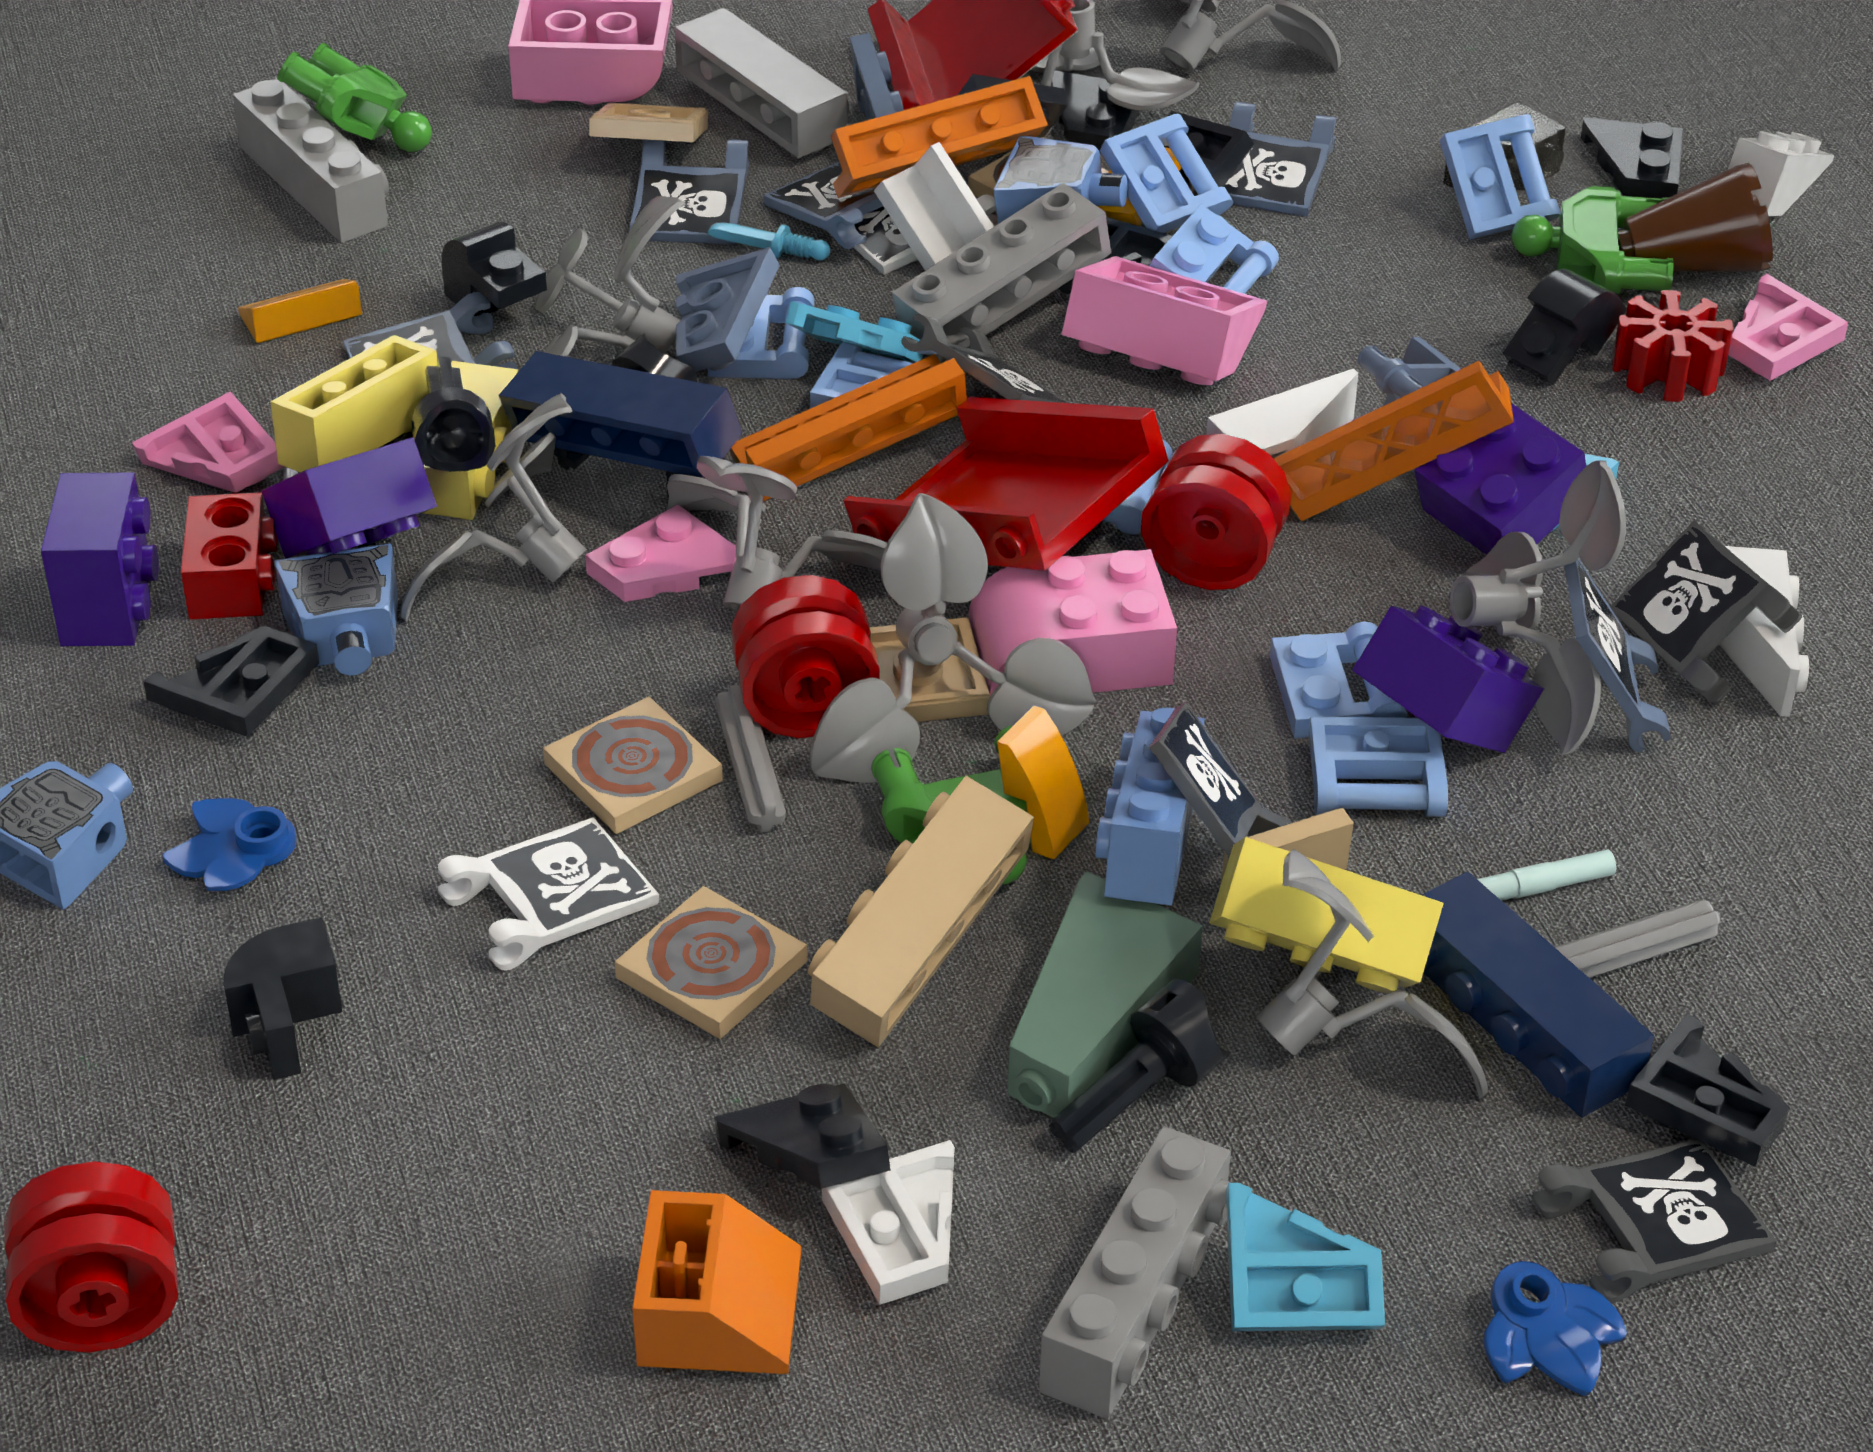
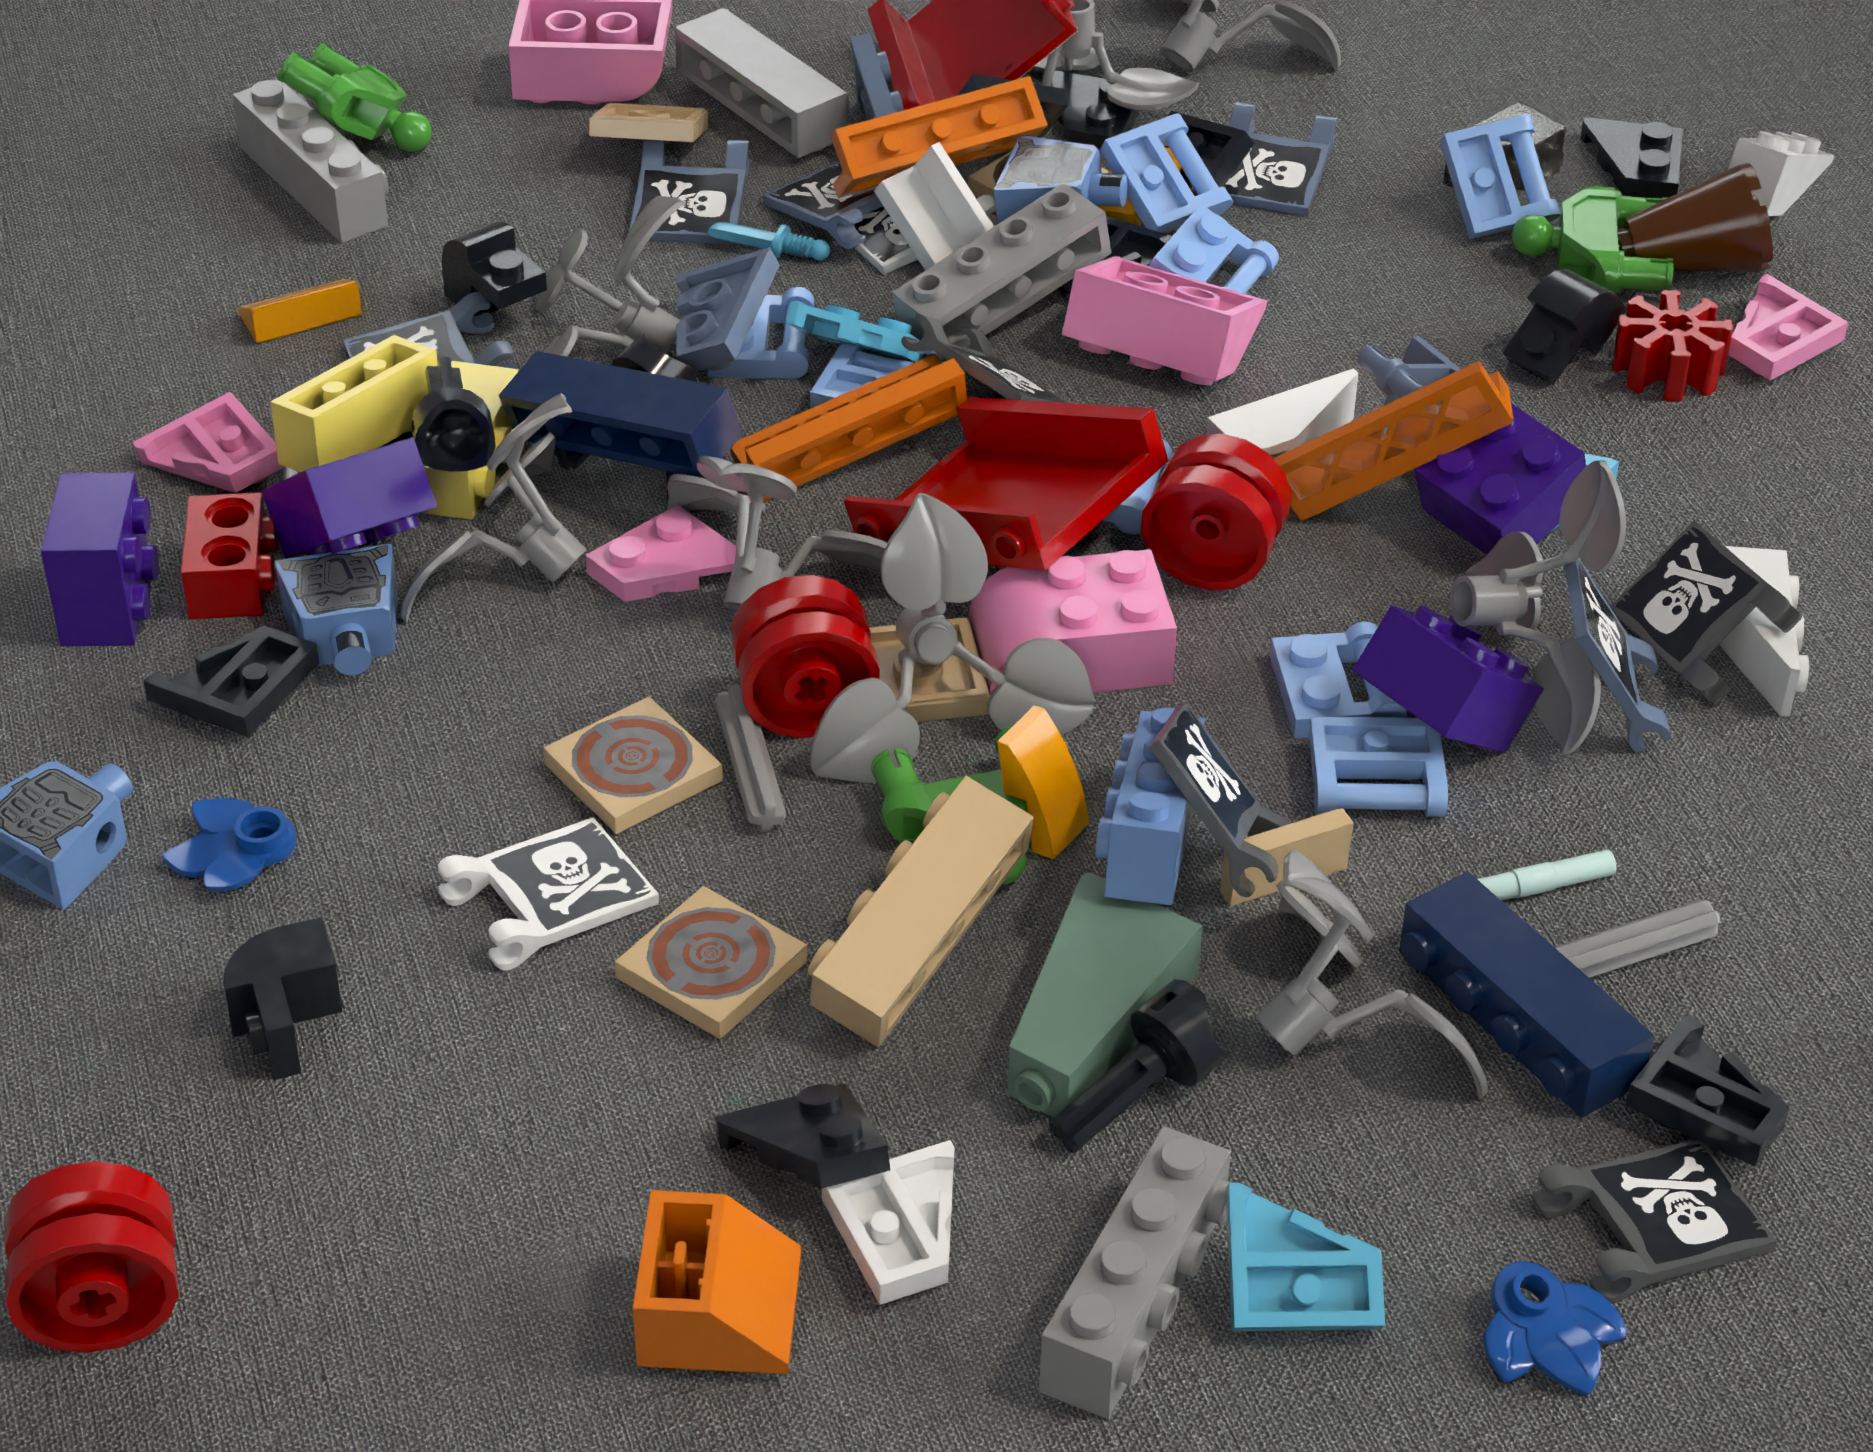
light yellow brick [1209,837,1444,994] -> none

